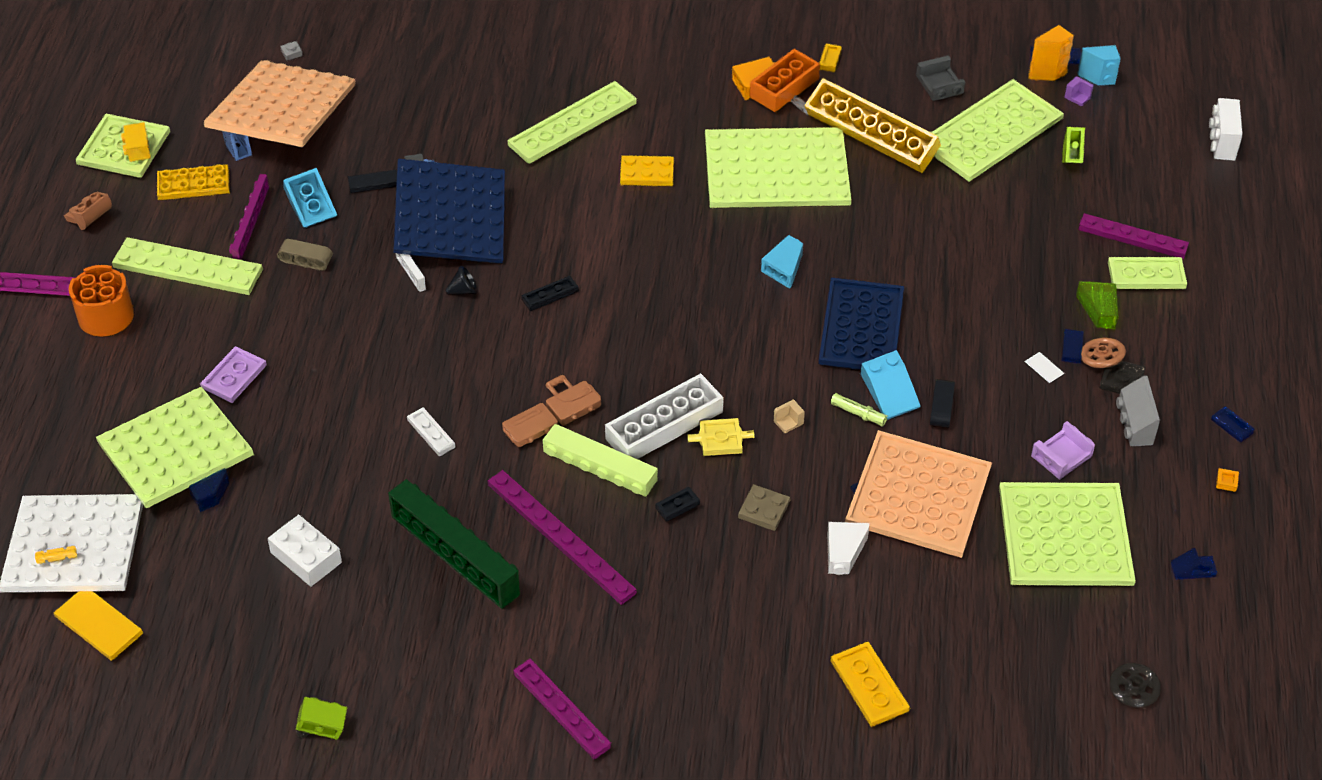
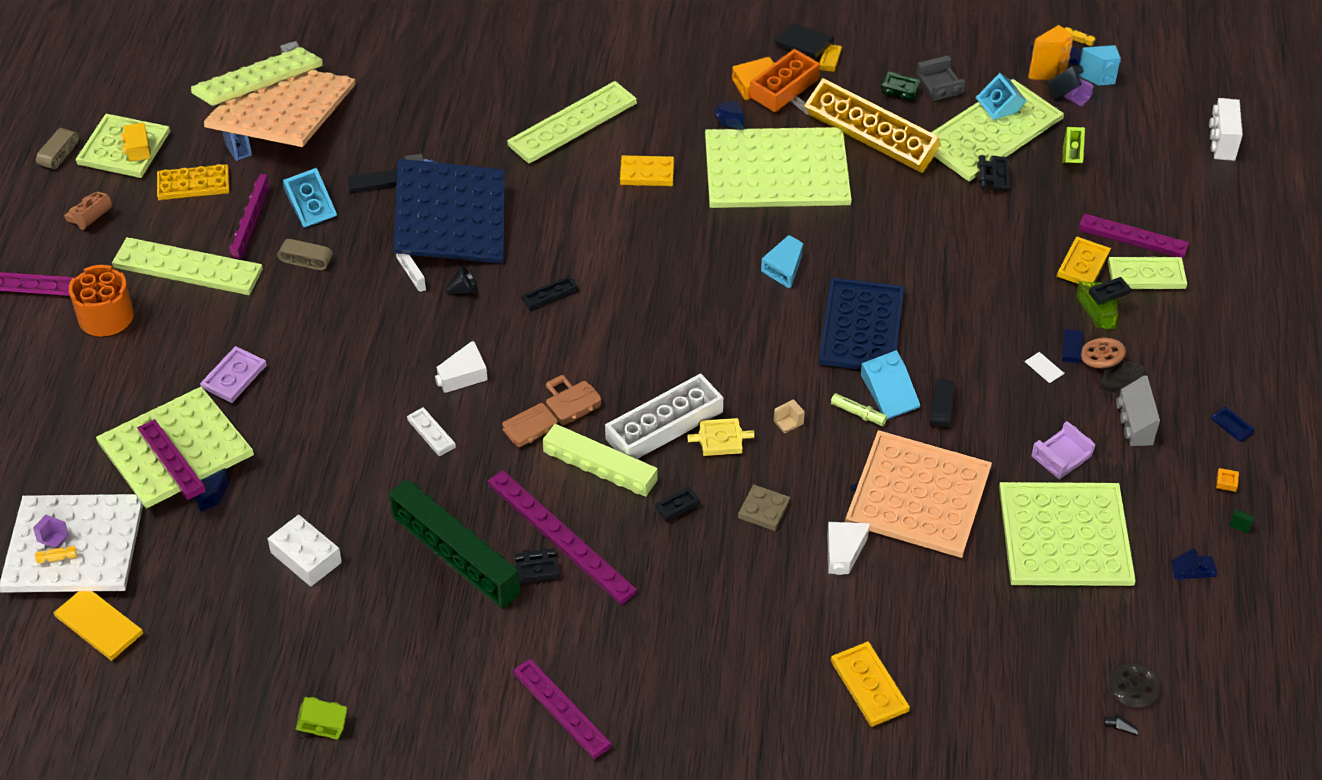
none -> medium lavender panel [33,514,69,549]
none -> dark tan beam [36,128,79,169]
none -> magenta plate [137,419,206,500]
none -> yellowish green plate [191,47,322,106]
none -> white slope [435,341,487,393]
none -> black plate [515,547,560,584]
none -> clear blue slope [715,100,743,130]
none -> black tile [774,23,834,59]
none -> dark green bracket [881,71,920,100]
none -> medium azure slope [976,73,1027,120]
none -> black plate [977,155,1010,192]
none -> black panel [1047,66,1084,100]
none -> yellow plate [1057,237,1111,288]
none -> yellow axle [1065,27,1095,46]
none -> black plate [1089,277,1131,305]
none -> black bar [1104,713,1138,735]
none -> dark green tile [1229,509,1255,534]

